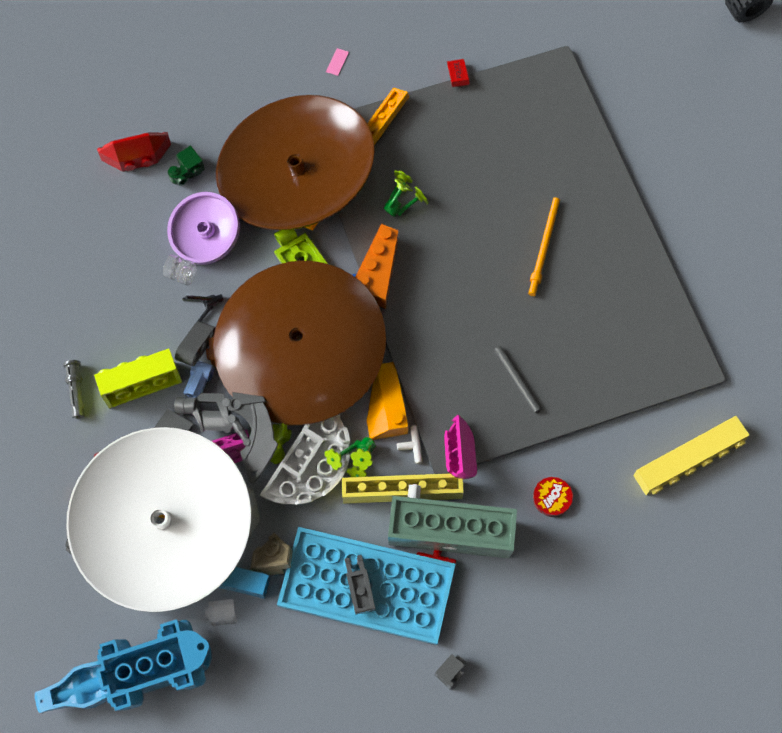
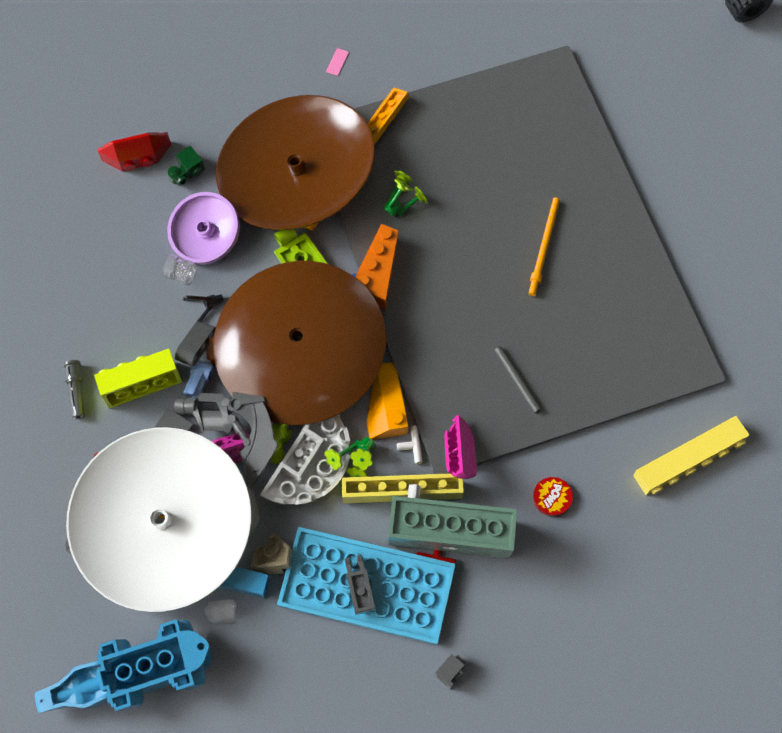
red tile [447,59,469,87] -> none

